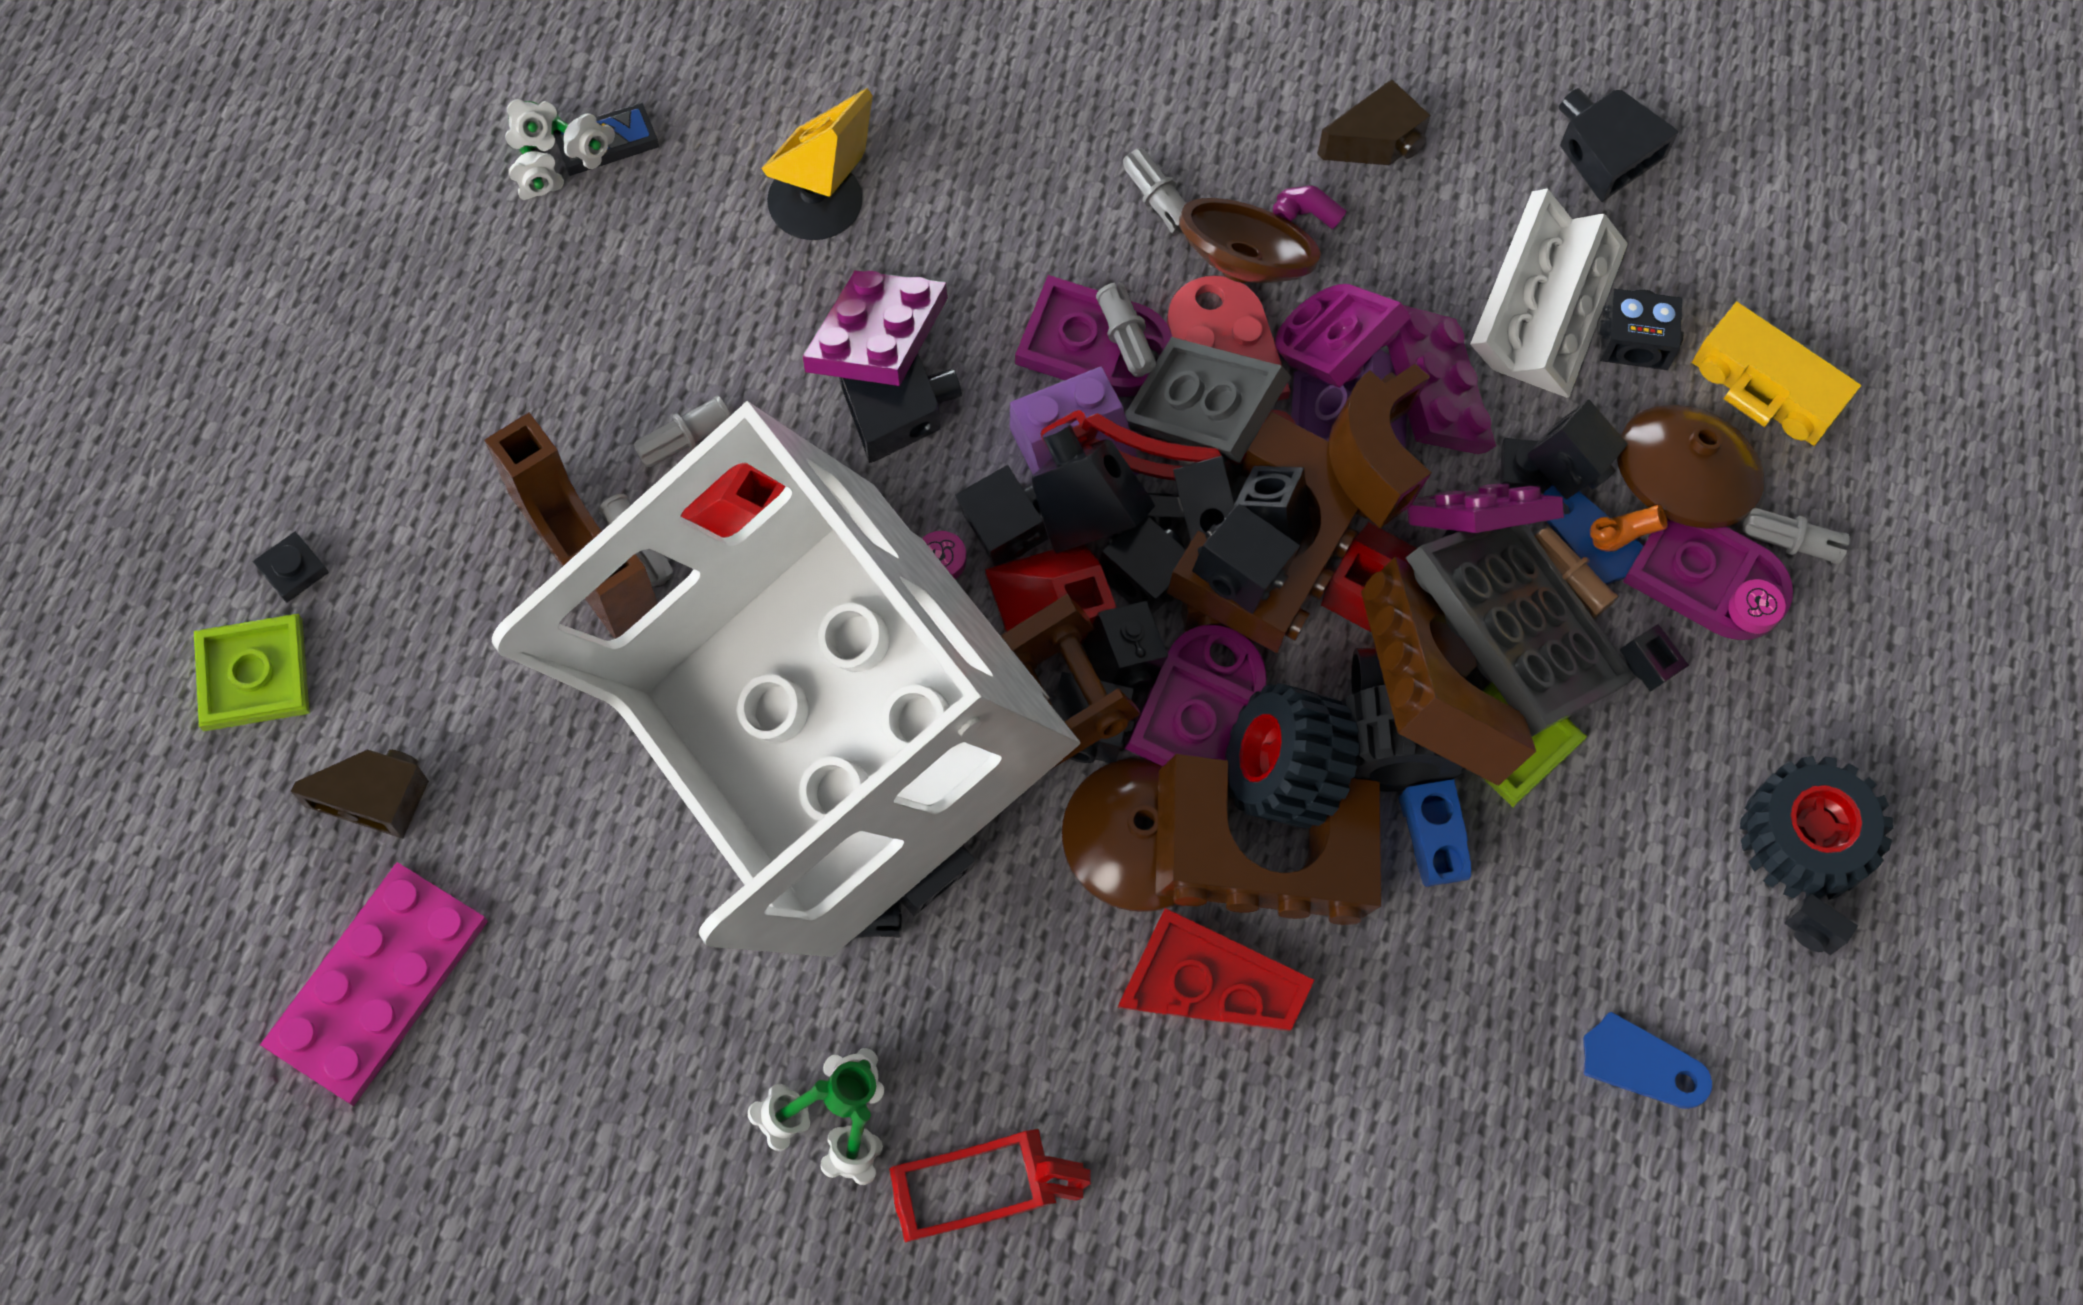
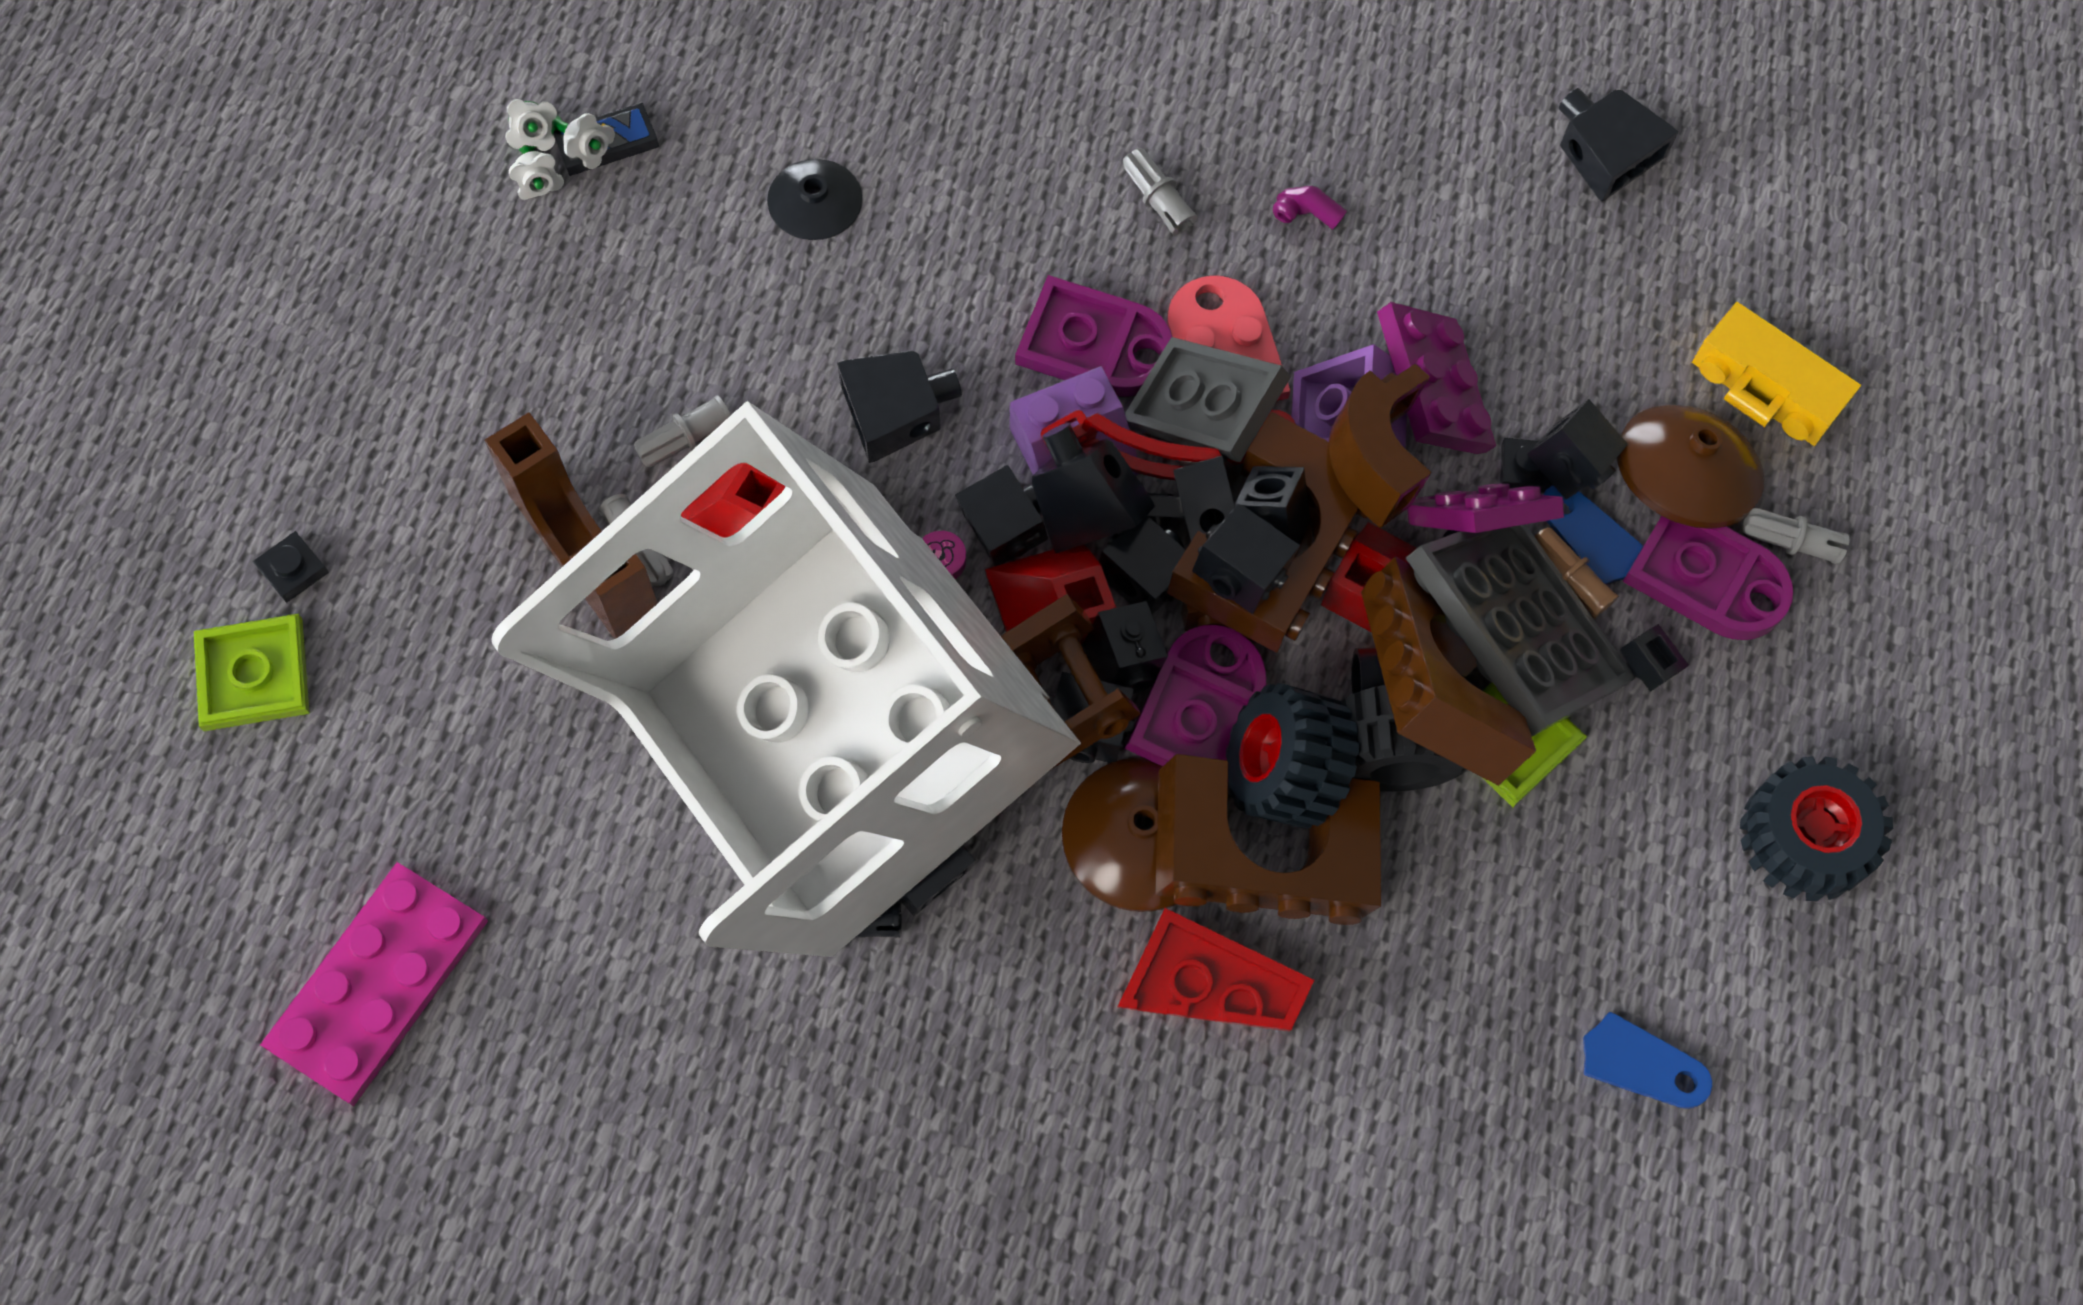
dark brown slope [291,749,429,839] -> none
plant [748,1048,884,1185] -> none
yellow slope [761,88,873,197] -> none
magenta plate [803,270,948,386] -> none
red sword [889,1129,1091,1243] -> none
light grey axle [1096,282,1156,377] -> none
reddish brown dish [1179,198,1320,283] -> none
magenta plate [1275,284,1411,388] -> none
dark brown slope [1317,79,1431,166] -> none
blue leg [1398,779,1471,887] -> none
white slope [1470,189,1628,398] -> none
orange arm [1590,505,1668,552] -> none
black head [1597,288,1684,371] -> none
dark pink tile [1728,579,1786,634] -> none
black plate [1784,894,1858,955] -> none

